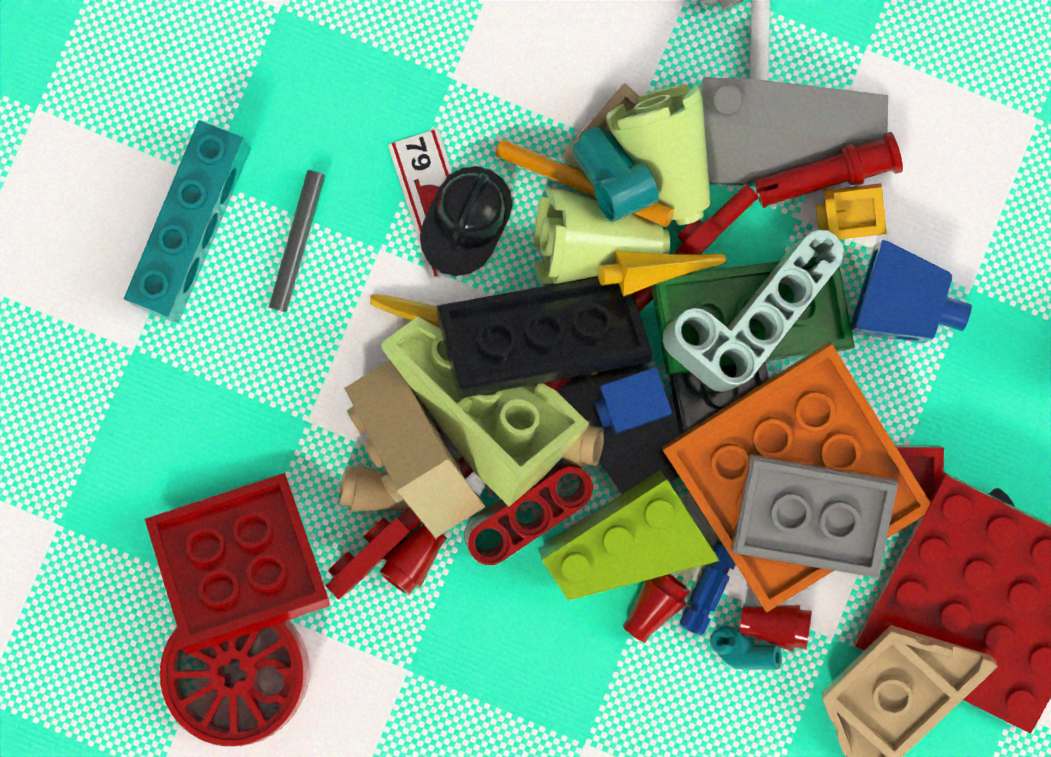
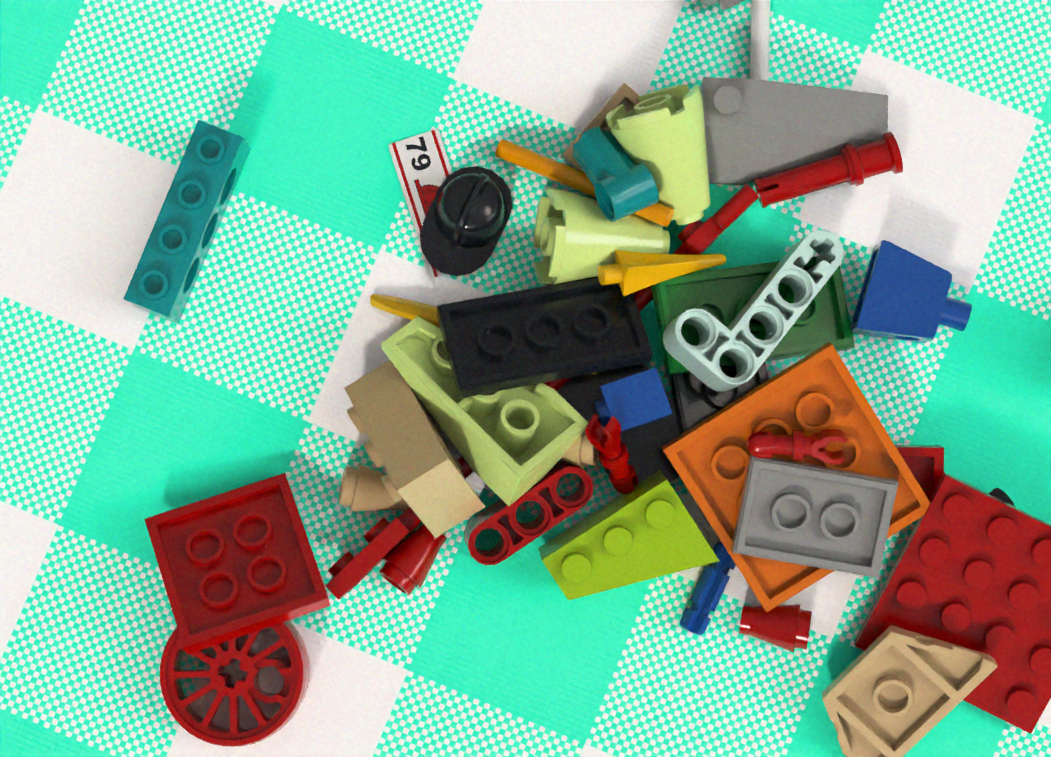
dark grey bar [268,170,325,313] -> none
red cone [622,574,690,643] -> none
teal arm [710,626,782,670] -> none
yellow bracket [815,183,887,240] -> none
none -> red piece [585,414,638,494]
none -> red piece [747,429,847,464]

